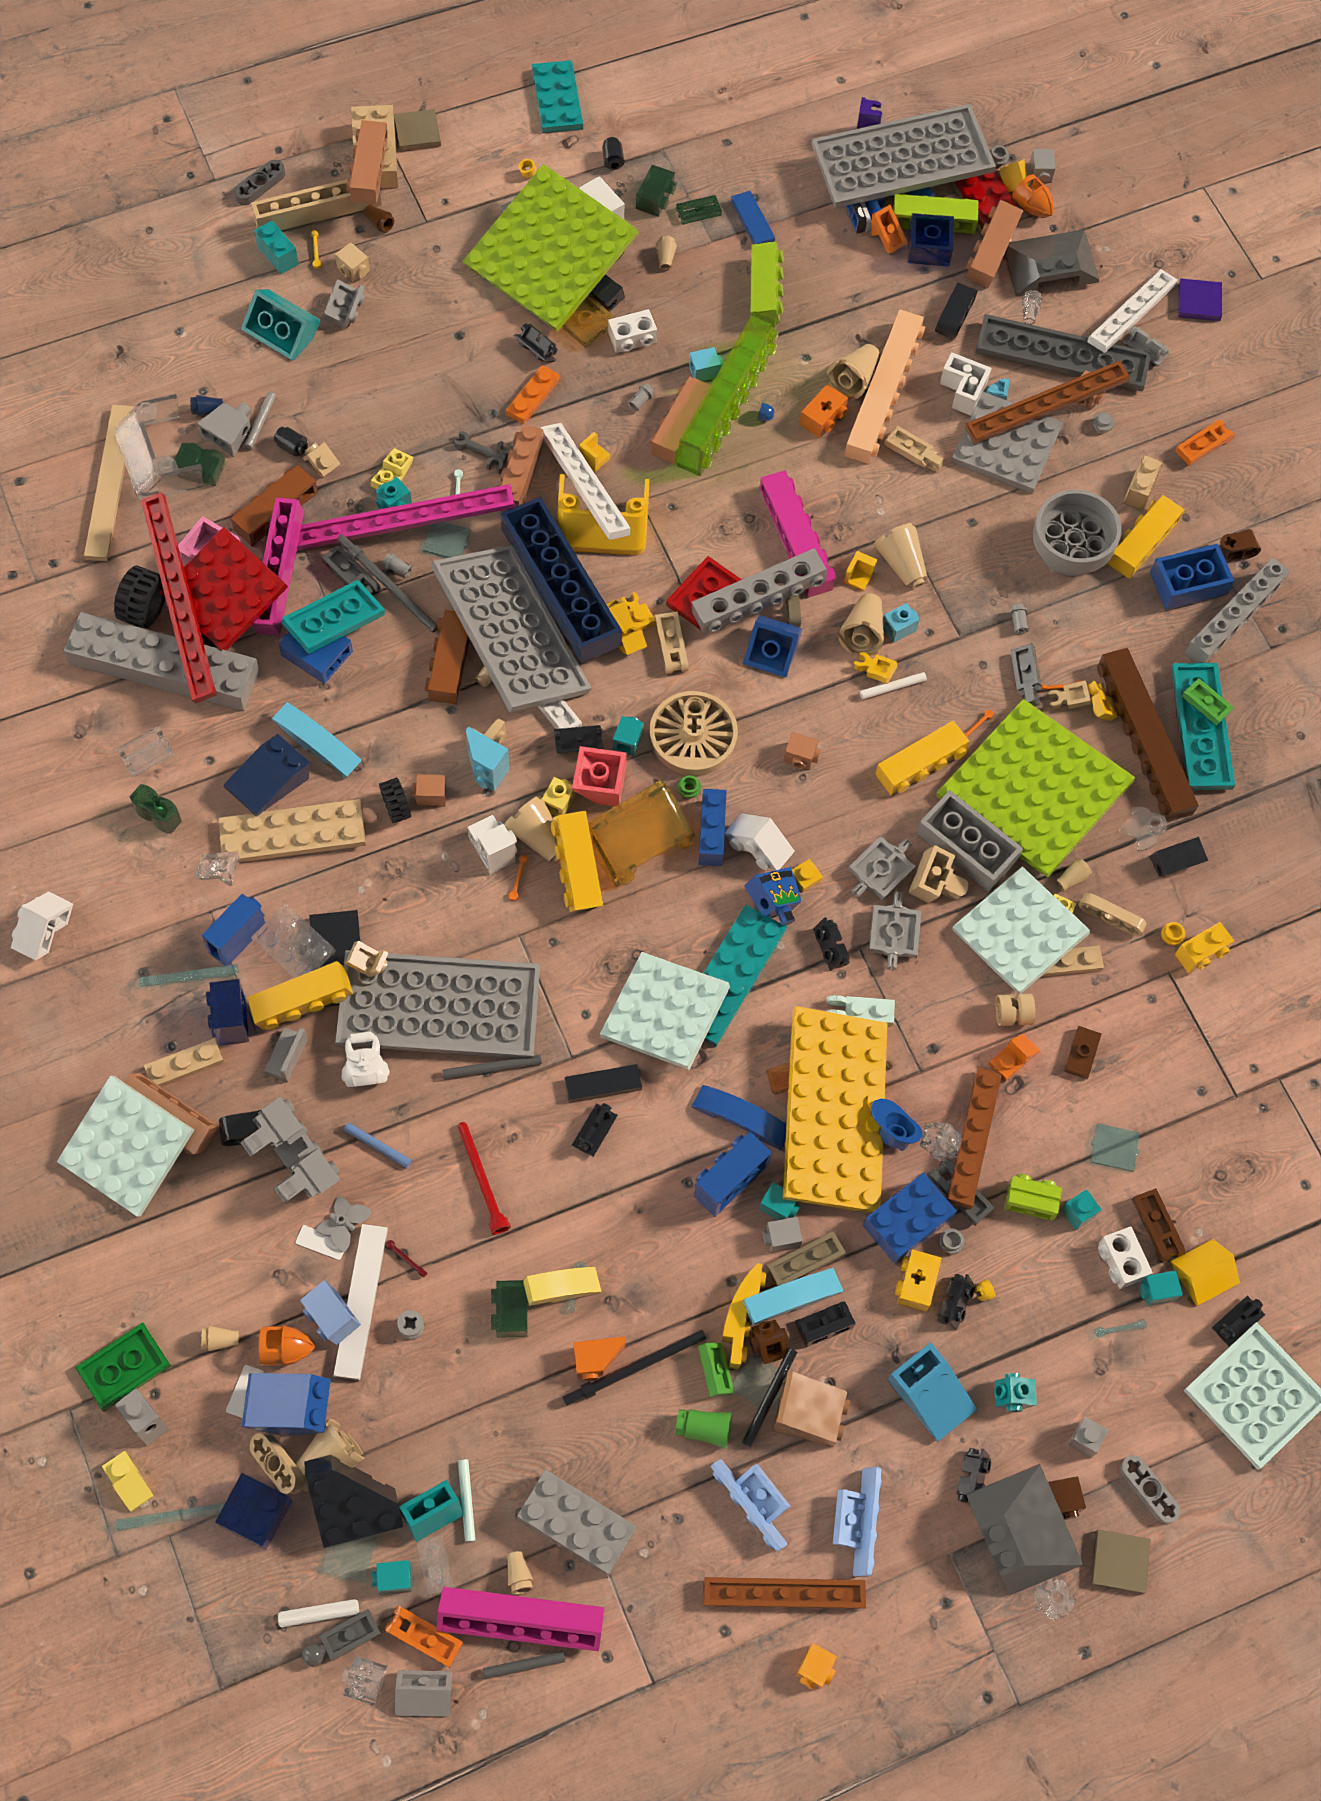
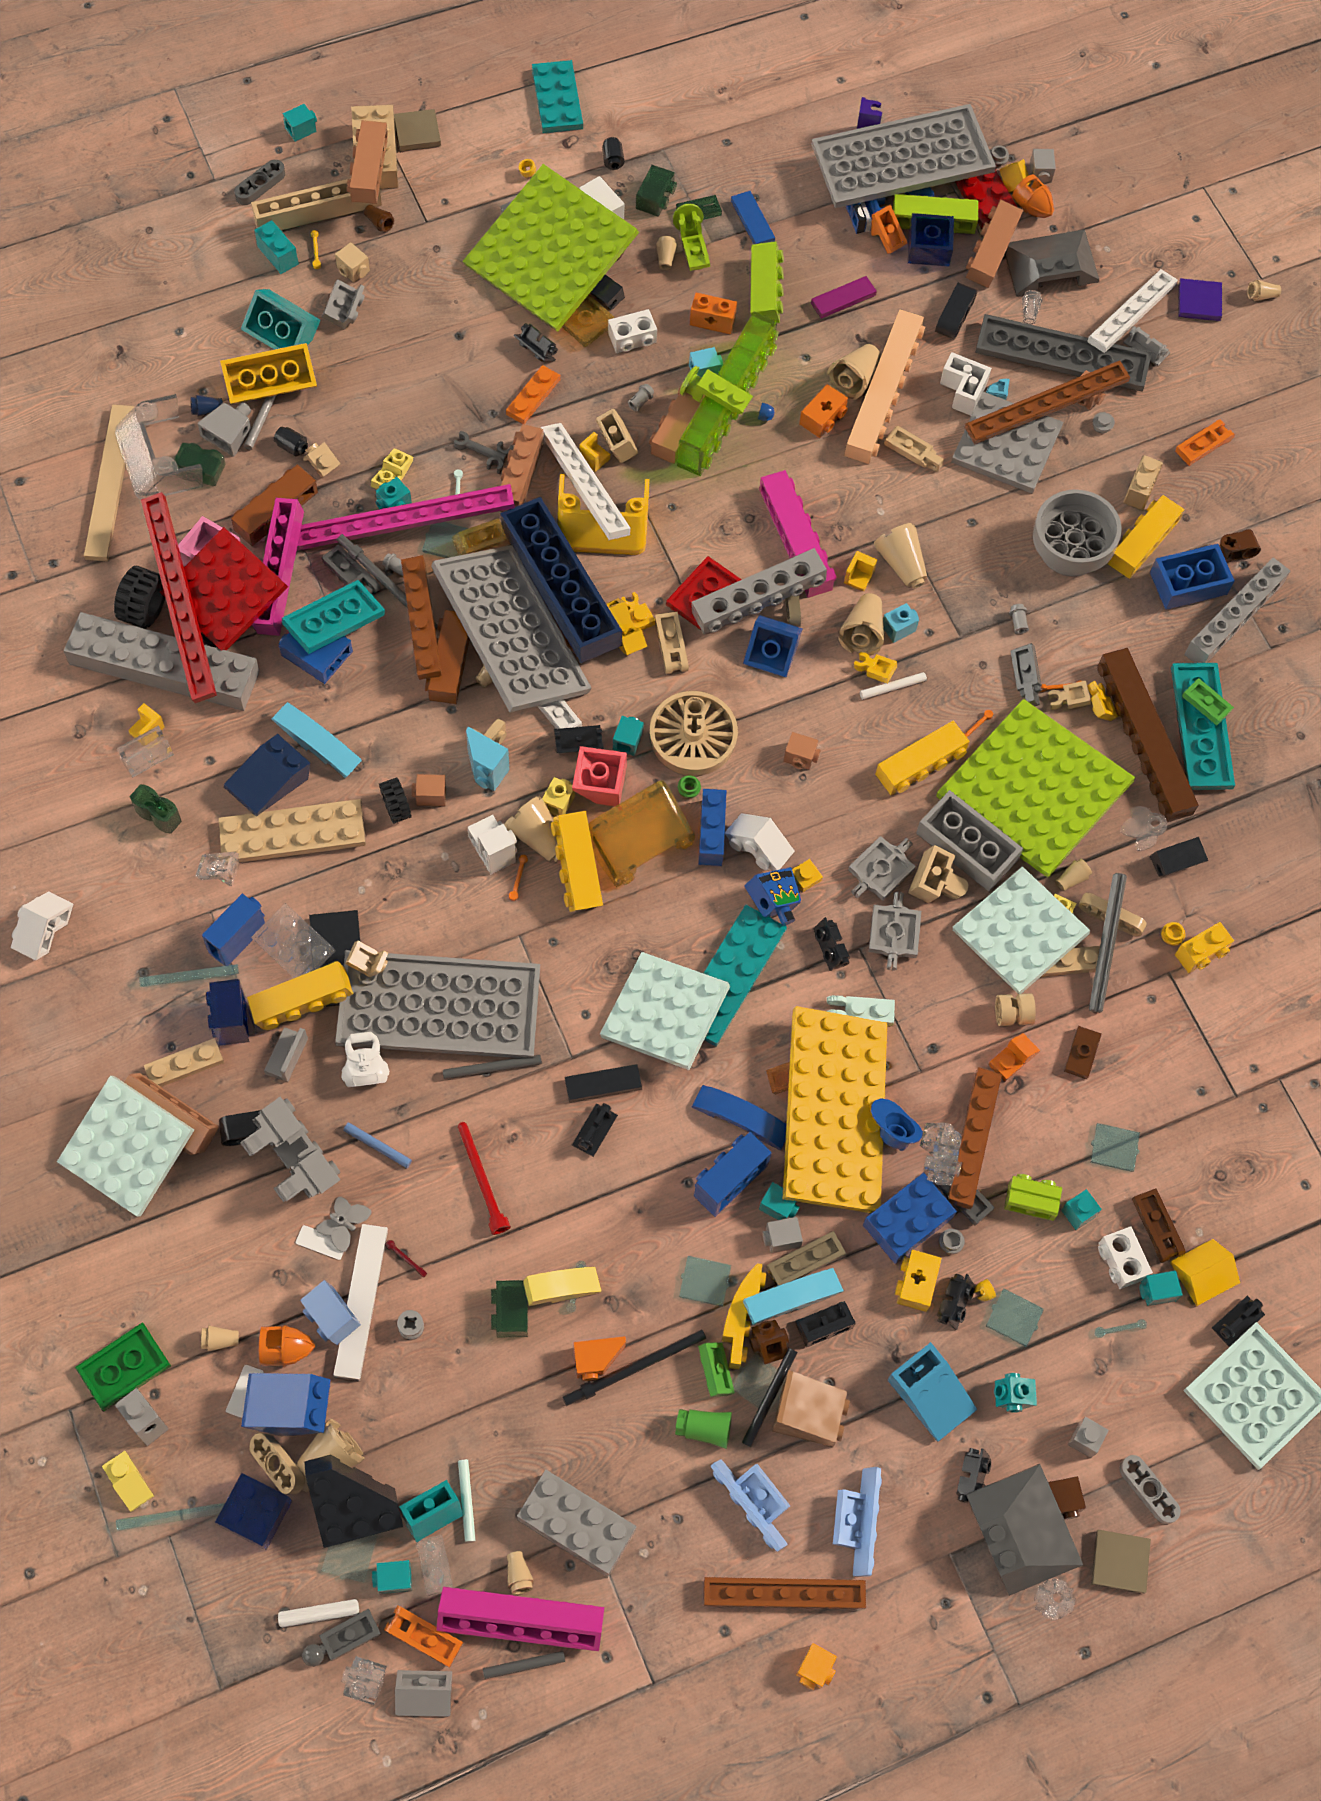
none -> yellow panel [128,703,165,746]
none -> yellow slope [220,343,317,404]
none -> teal brick [282,104,317,142]
none -> dark orange plate [401,555,442,680]
none -> clear yellow brick [452,518,507,556]
none -> tan brick [596,409,638,463]
none -> lime piece [673,204,711,271]
none -> clear light blue piece [679,1256,731,1307]
none -> lime piece [680,366,753,414]
none -> orange brick [689,292,737,335]
none -> magenta tile [811,276,877,319]
none -> clear brick [924,1142,962,1186]
none -> clear light blue piece [986,1288,1044,1347]
none -> dark grey axle [1089,873,1127,1013]
none -> tan cone [1247,280,1281,301]

